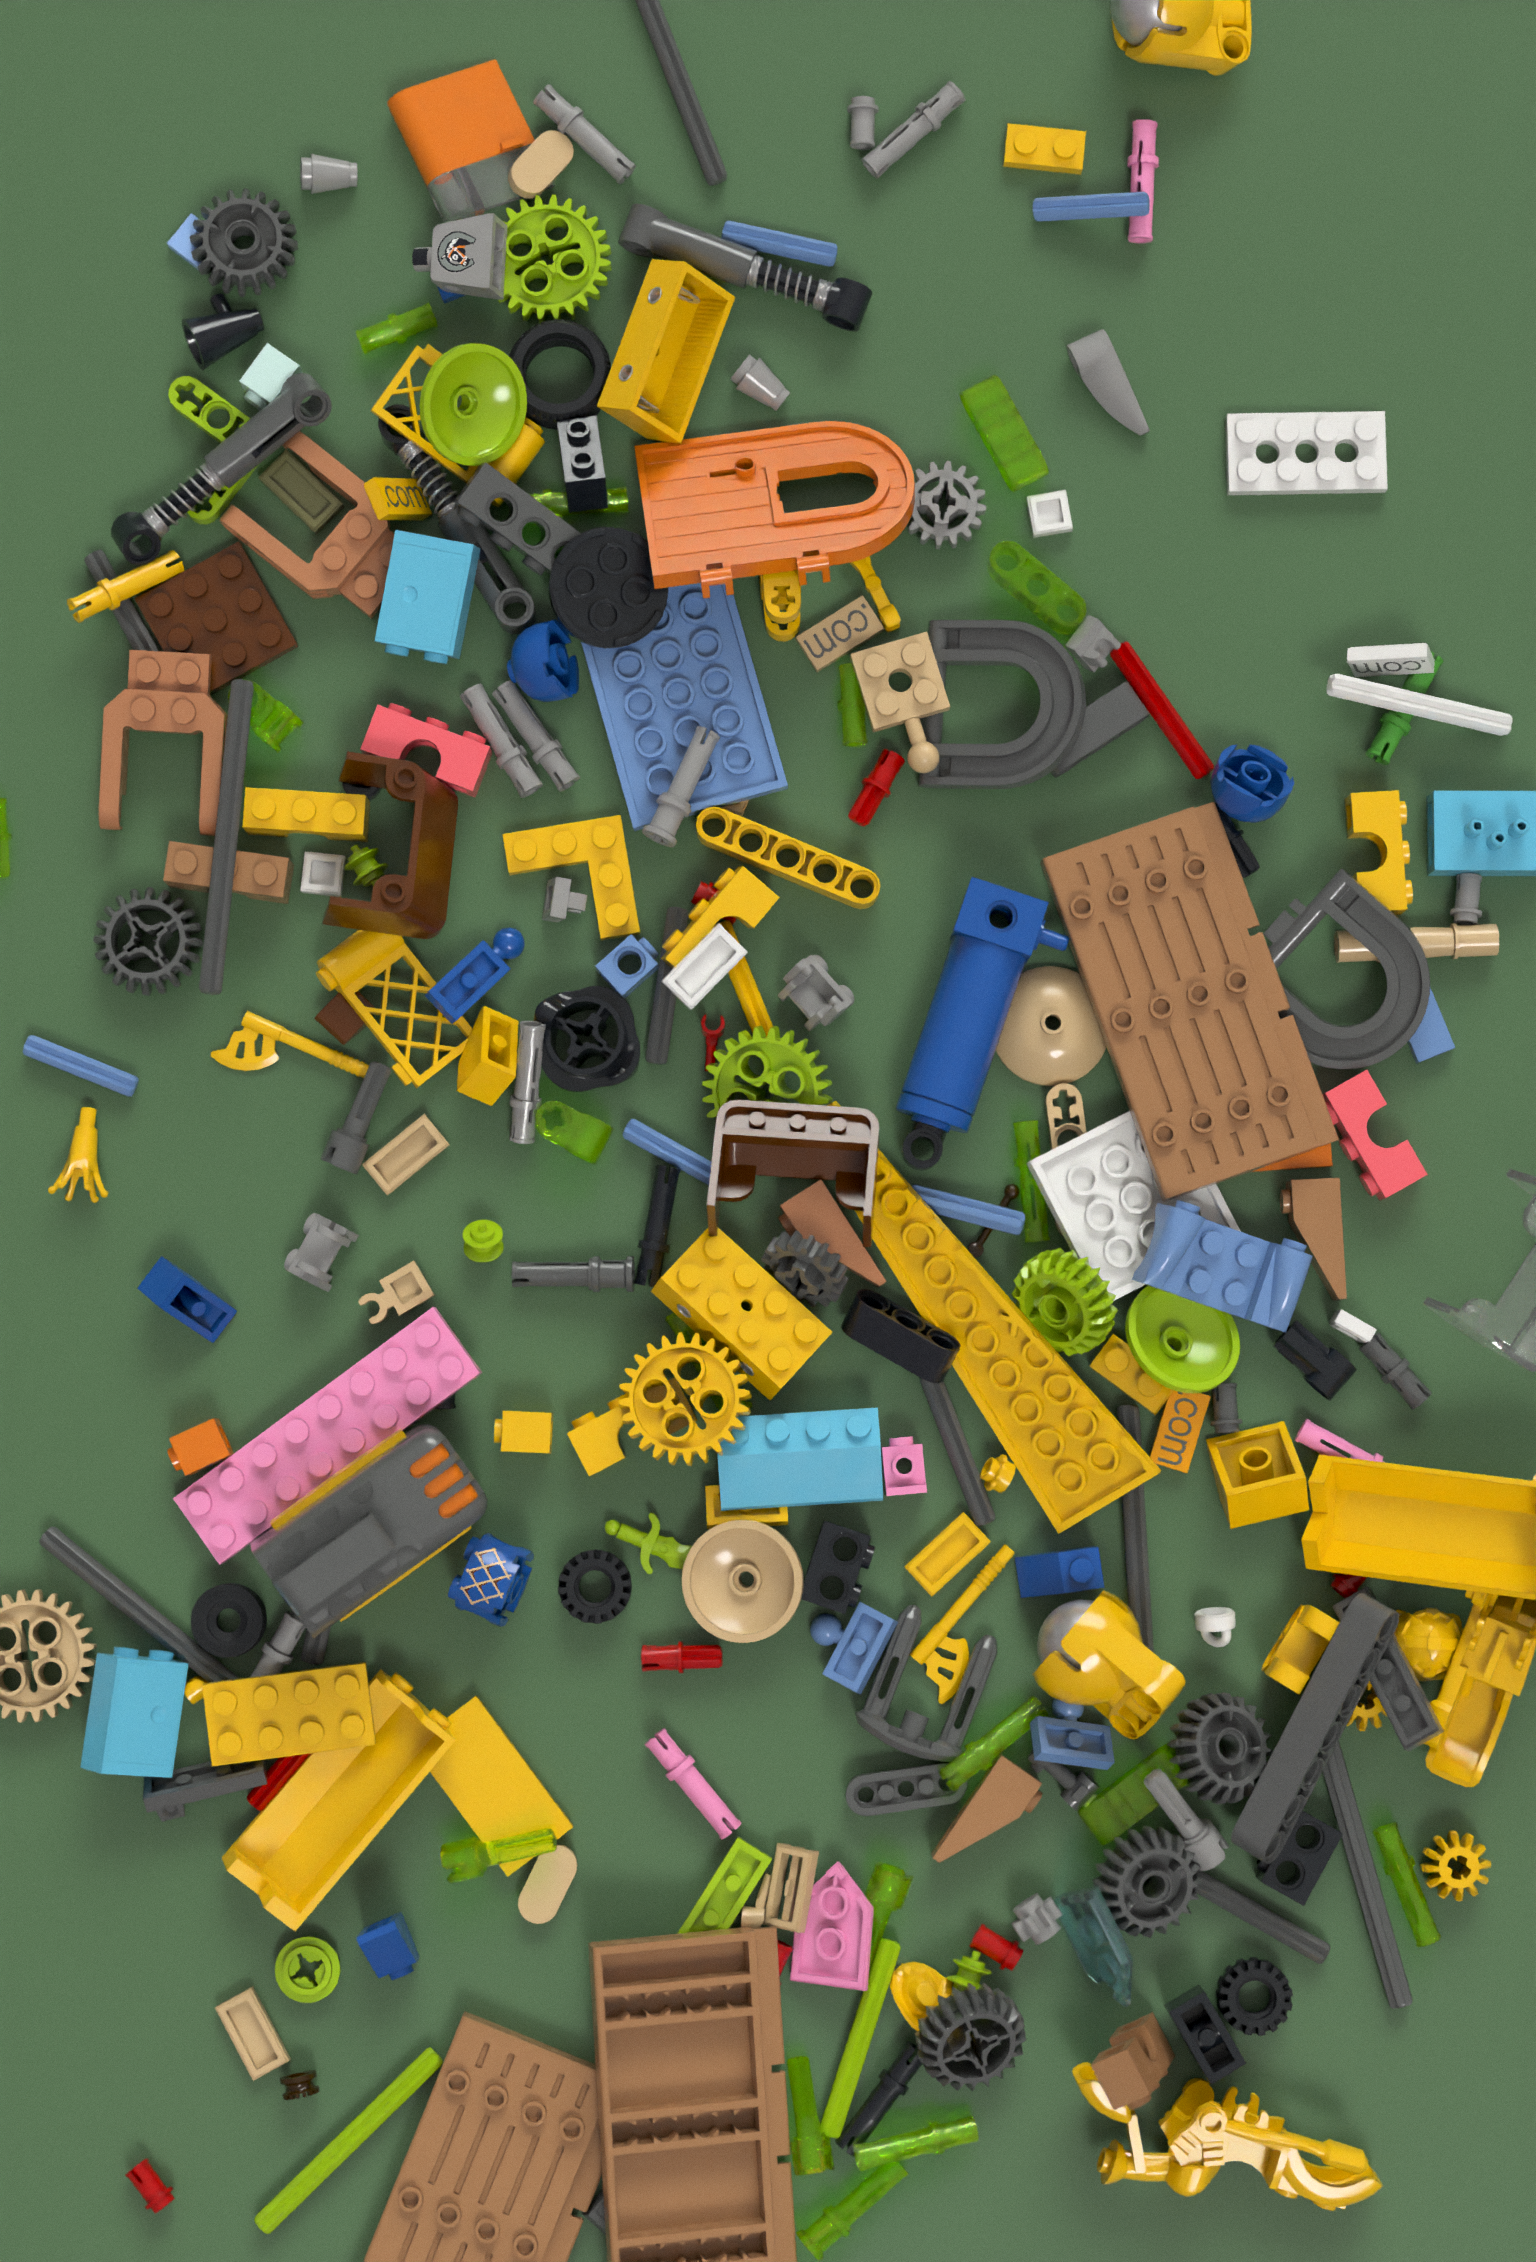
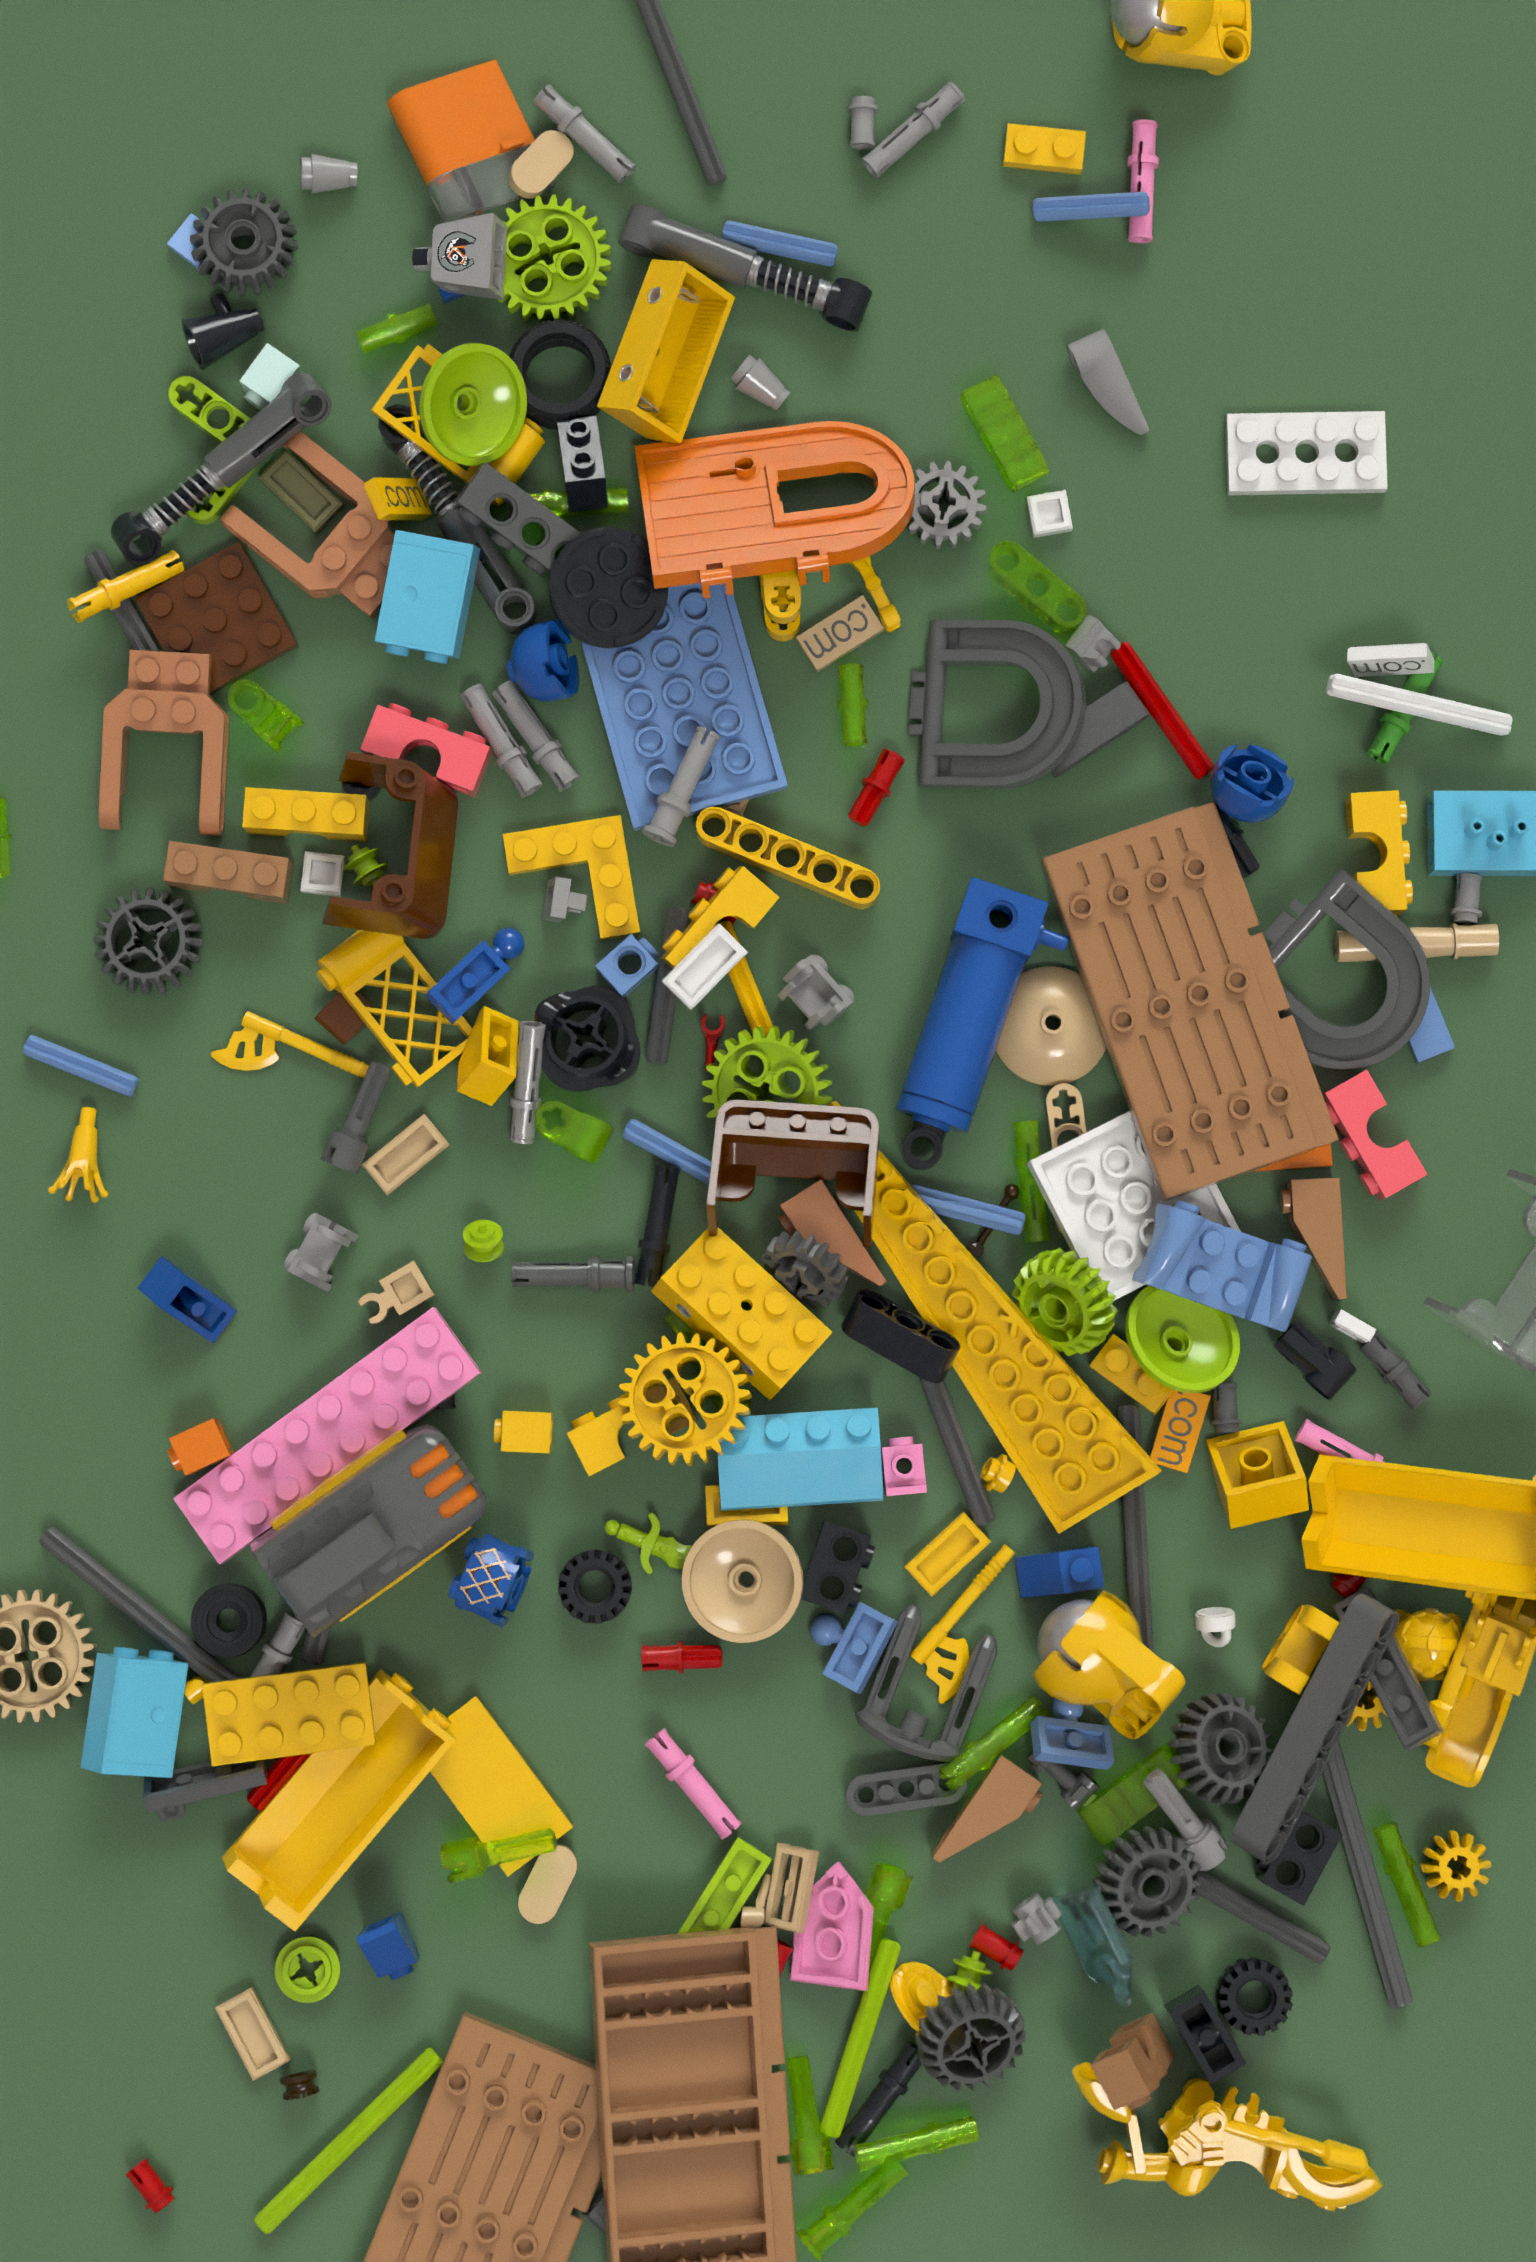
dark grey axle [199,679,254,995] -> none
tan plate [850,631,950,773] -> none

